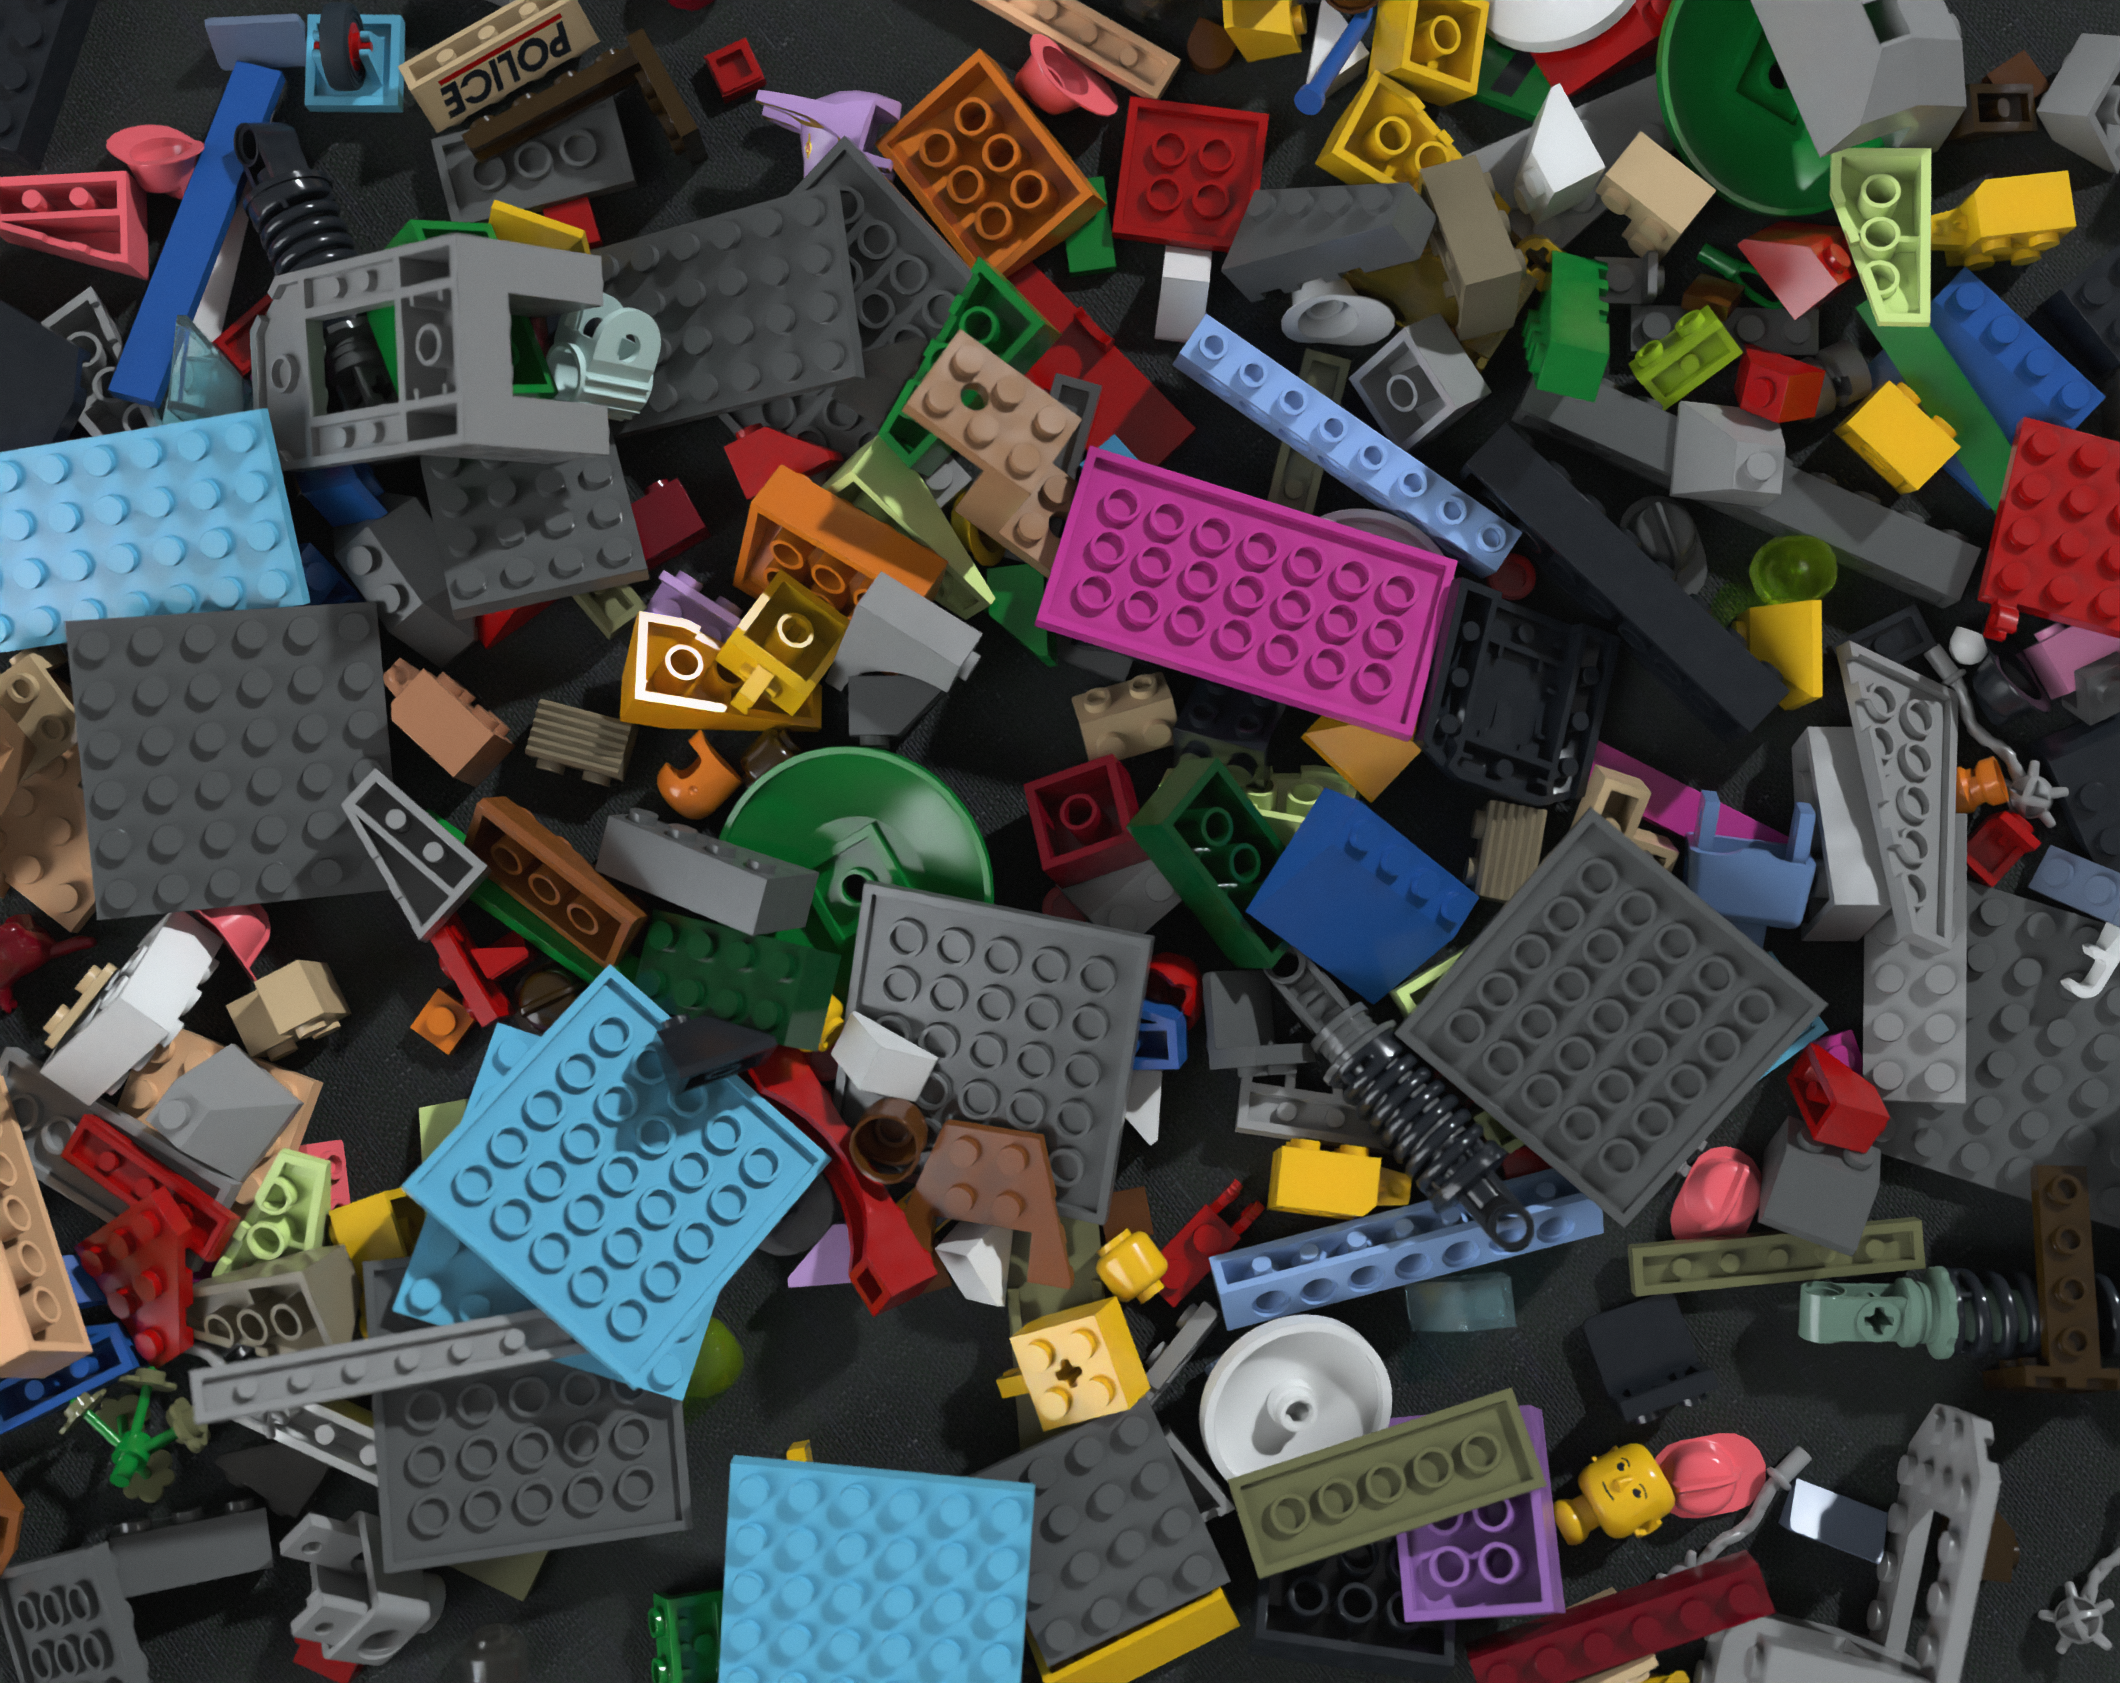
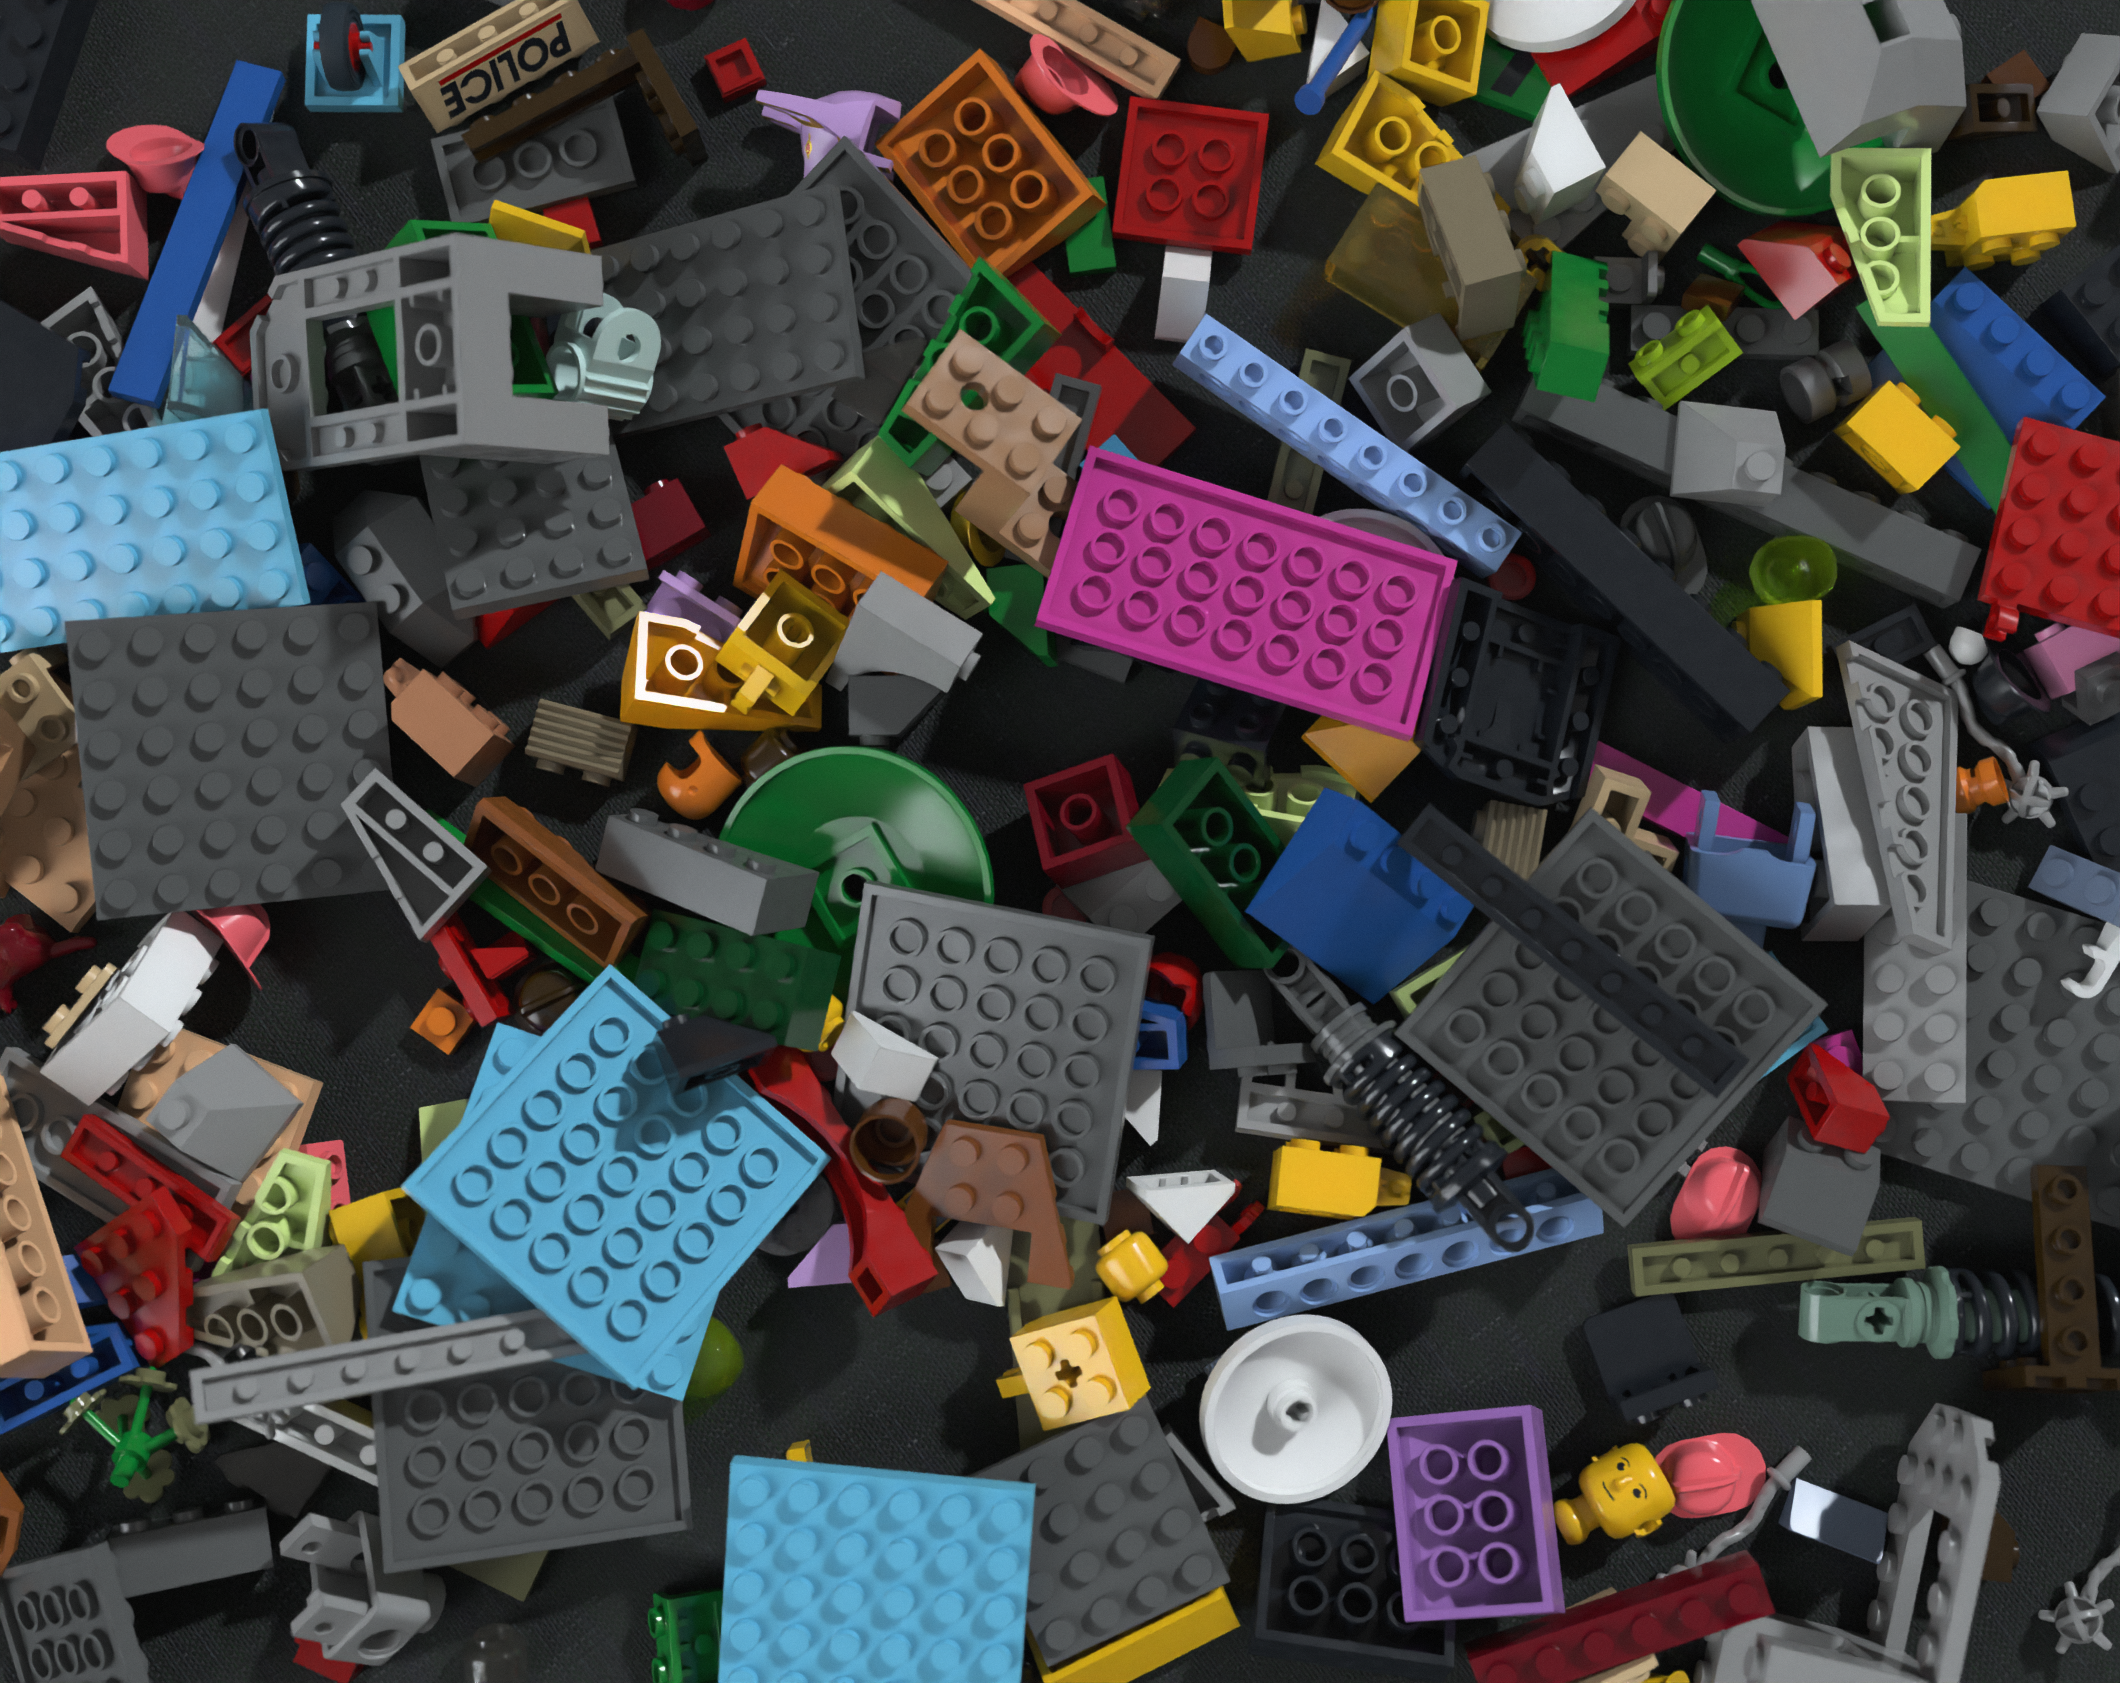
sand blue slope [205,13,307,71] -> none
tan brick [225,960,352,1061] -> none
blue slope [294,462,388,527] -> none
tan bracket [1072,672,1177,761] -> none
light grey hinge [1145,1301,1223,1406] -> none
dark grey wedge [1221,182,1437,302] -> none
olive piece [1228,1387,1547,1579] -> none
white piece [1281,278,1395,346] -> none
clear light blue slope [1405,1272,1516,1332] -> none
red slope [1734,343,1826,423] -> none
red bracket [1967,811,2041,888] -> none
none -> white slope [1126,1170,1235,1244]
none -> black plate [1397,803,1750,1099]

